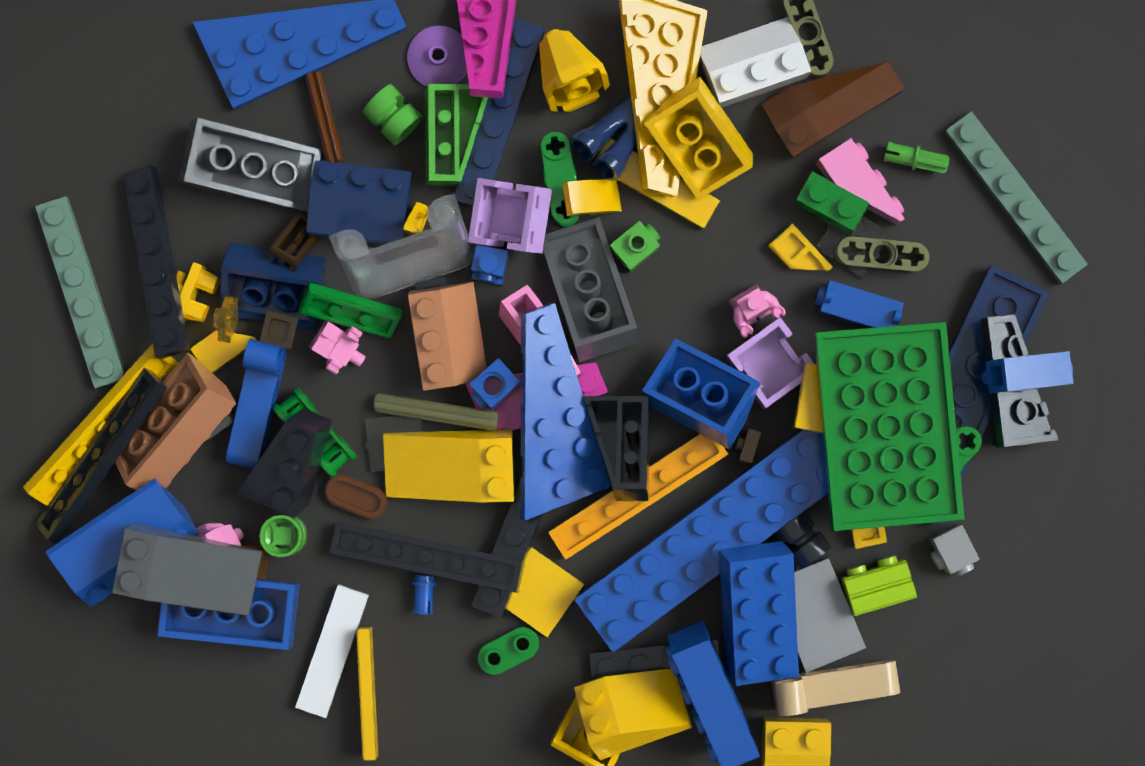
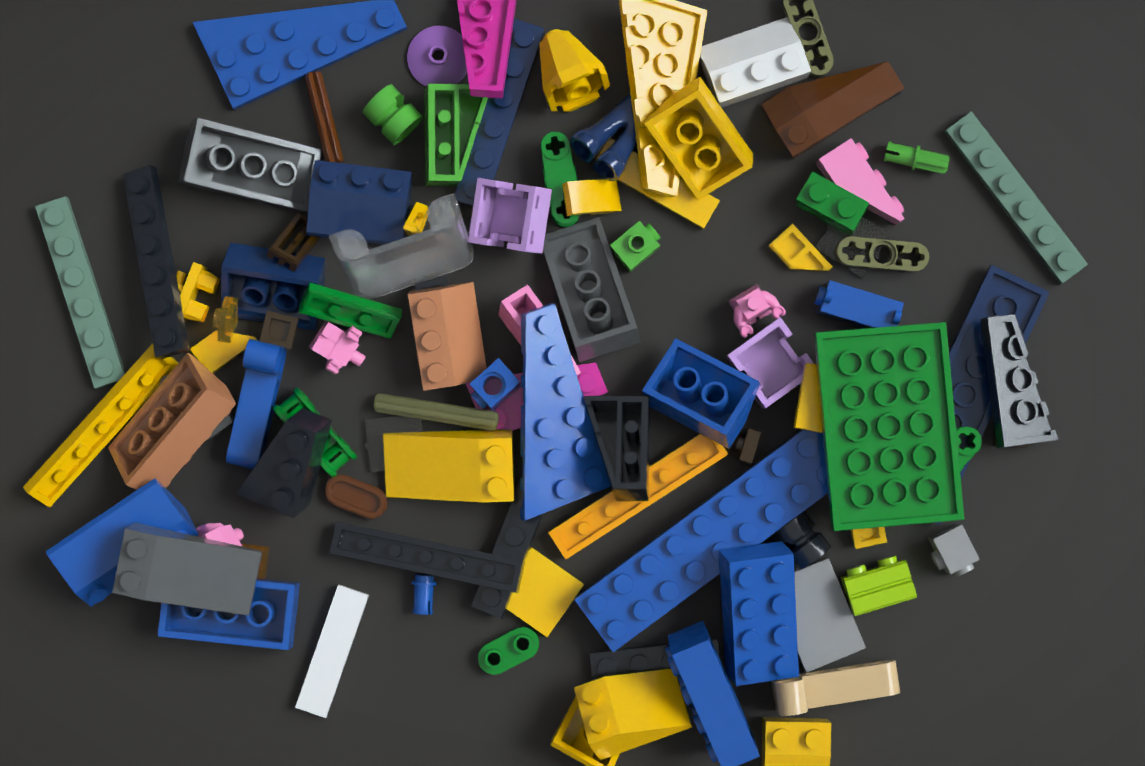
black plate [35,367,167,544] -> none
bright green wheel [259,514,308,557] -> none
yellow tile [356,626,378,760] -> none
blue brick [471,244,509,286] -> none
brick [982,351,1074,394] -> none

